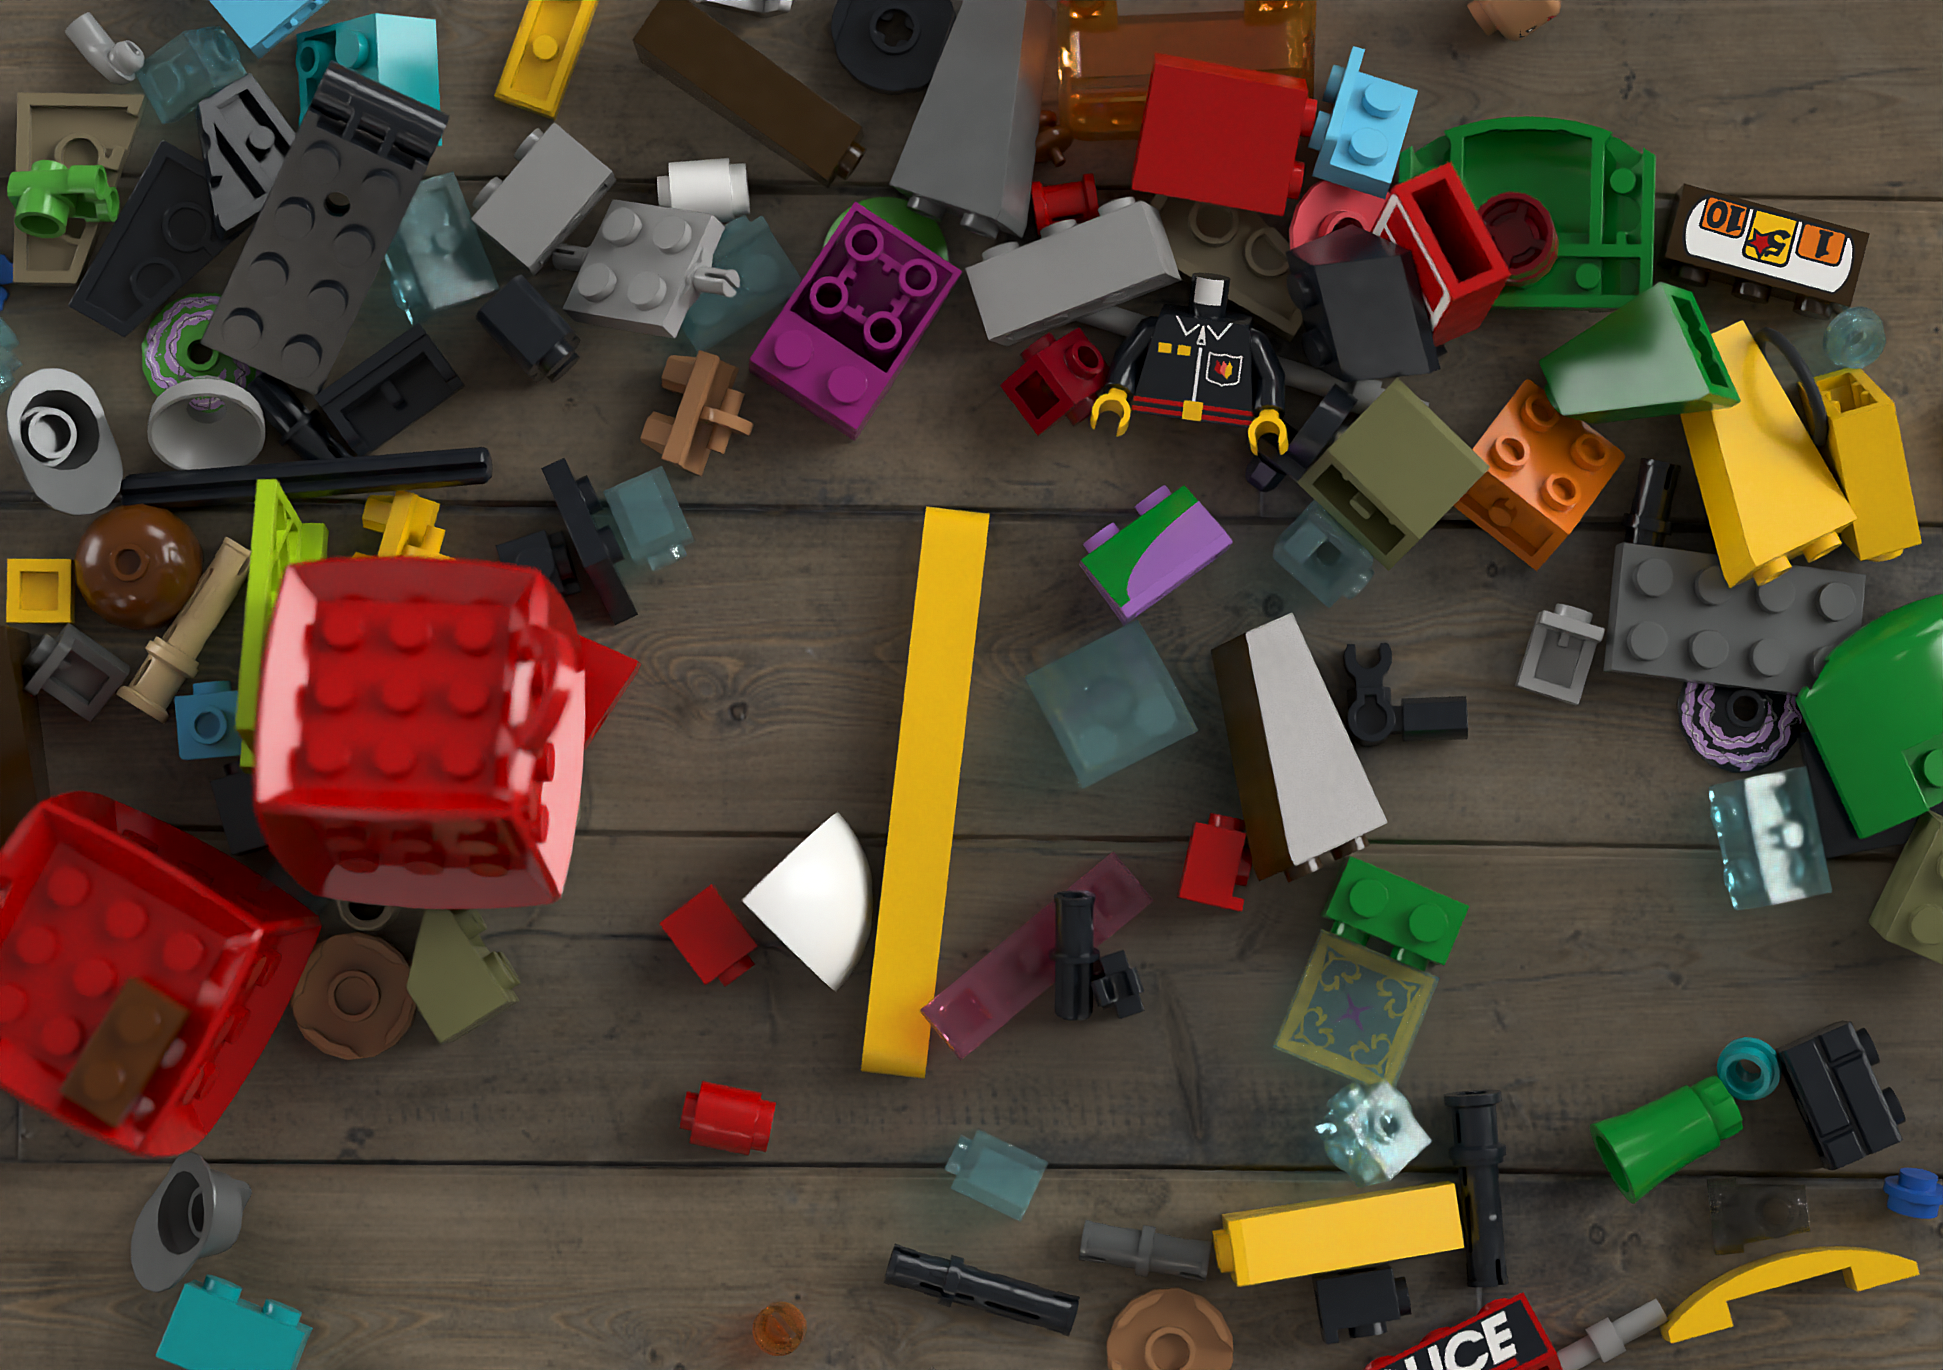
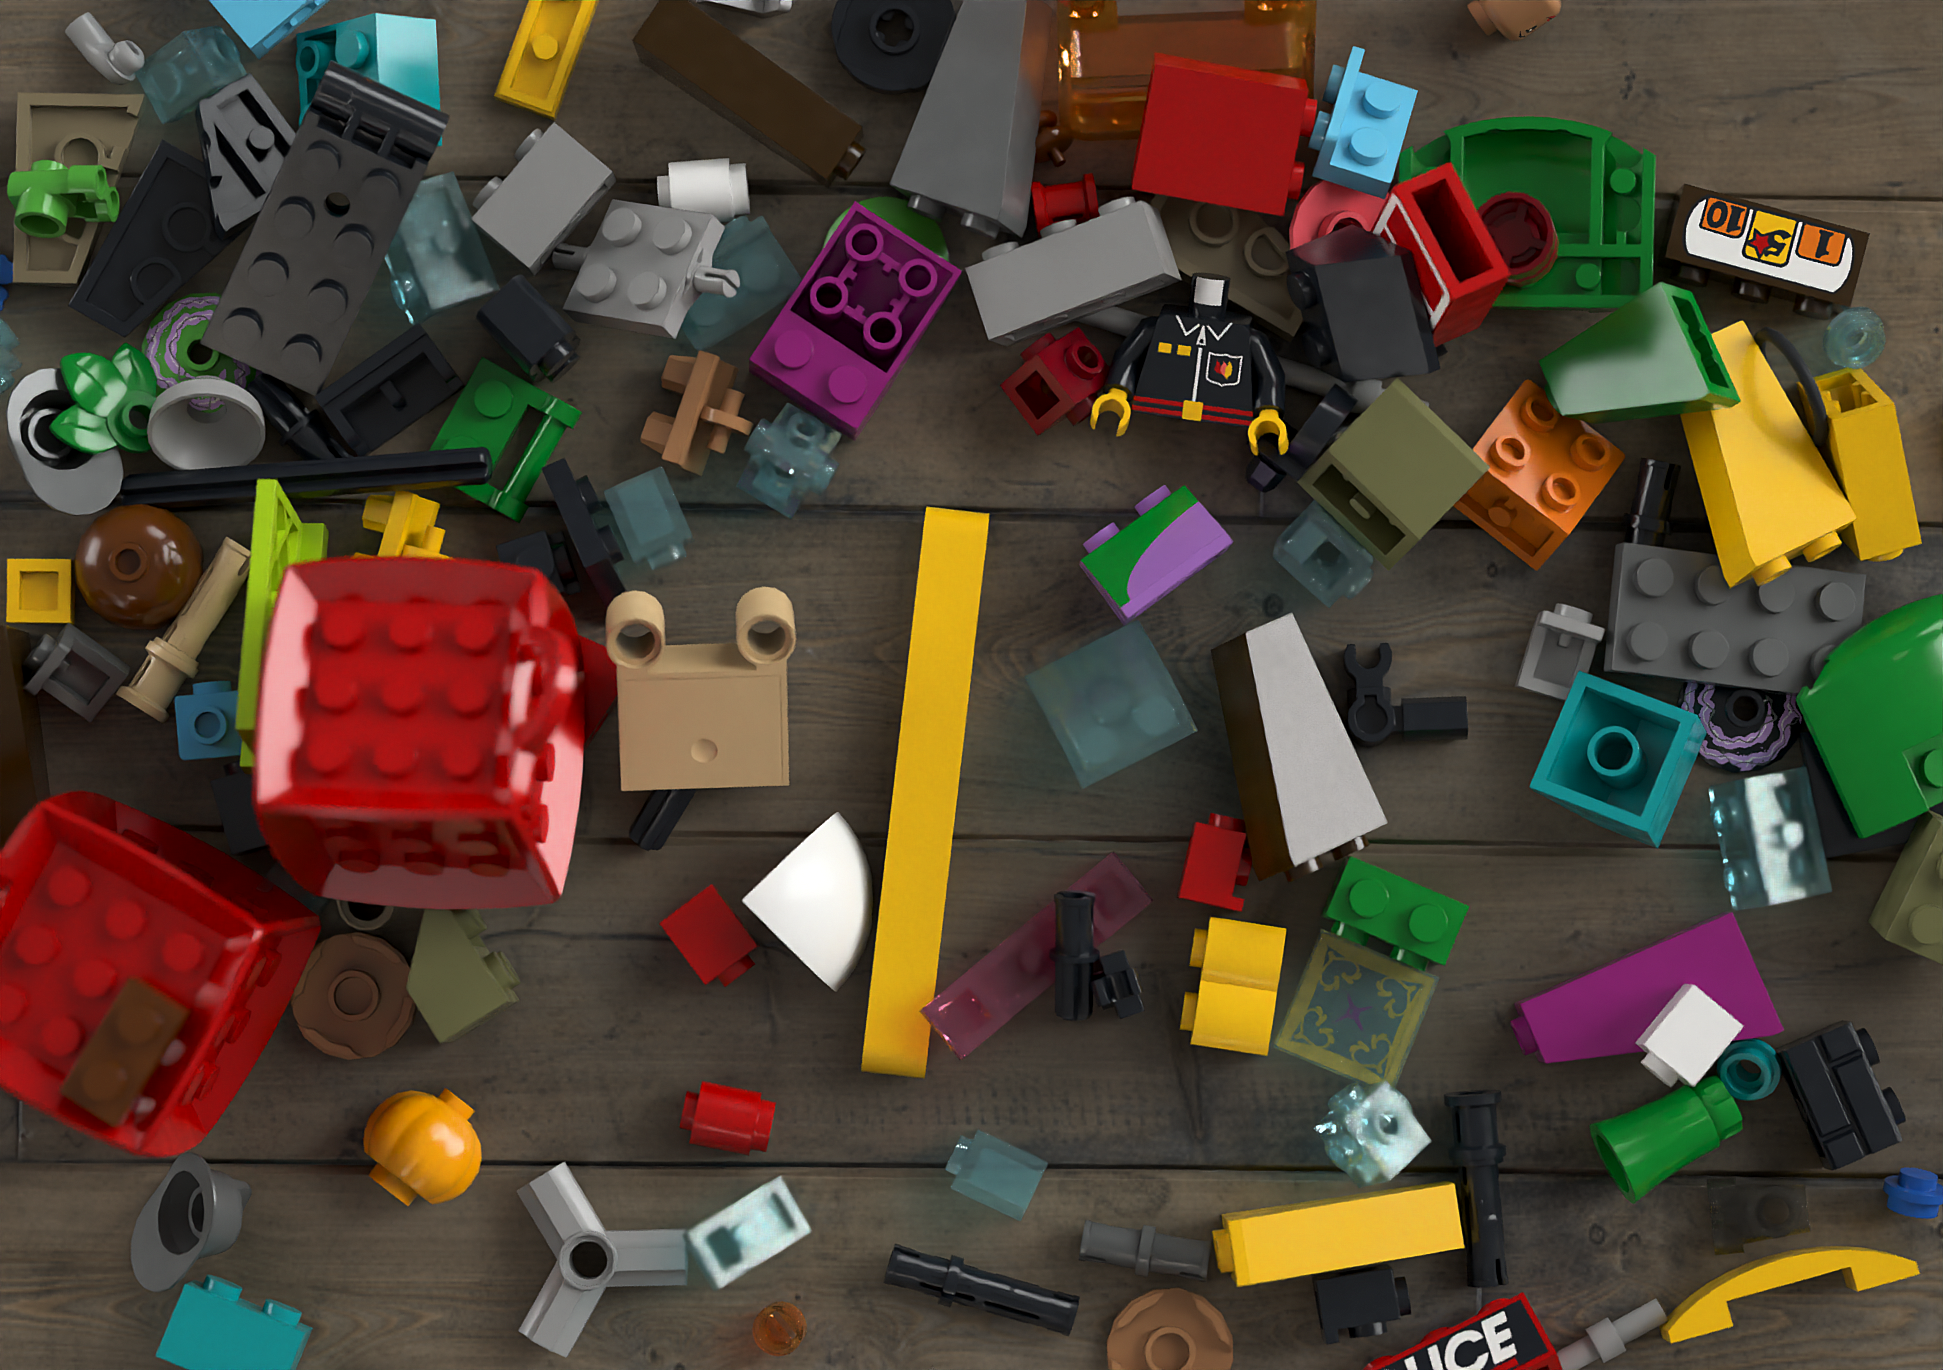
none -> green plate [49,343,157,455]
none -> light orange plant [363,1088,482,1207]
none -> green plate [429,357,582,524]
none -> light grey piece [517,1162,688,1358]
none -> tan piece [606,587,796,851]
none -> clear light blue slope [681,1176,812,1292]
none -> clear light blue brick [736,402,842,519]
none -> yellow brick [1180,917,1287,1056]
none -> magenta slope [1510,912,1784,1063]
none -> teal slope [1529,670,1707,849]
none -> white brick [1635,984,1744,1087]

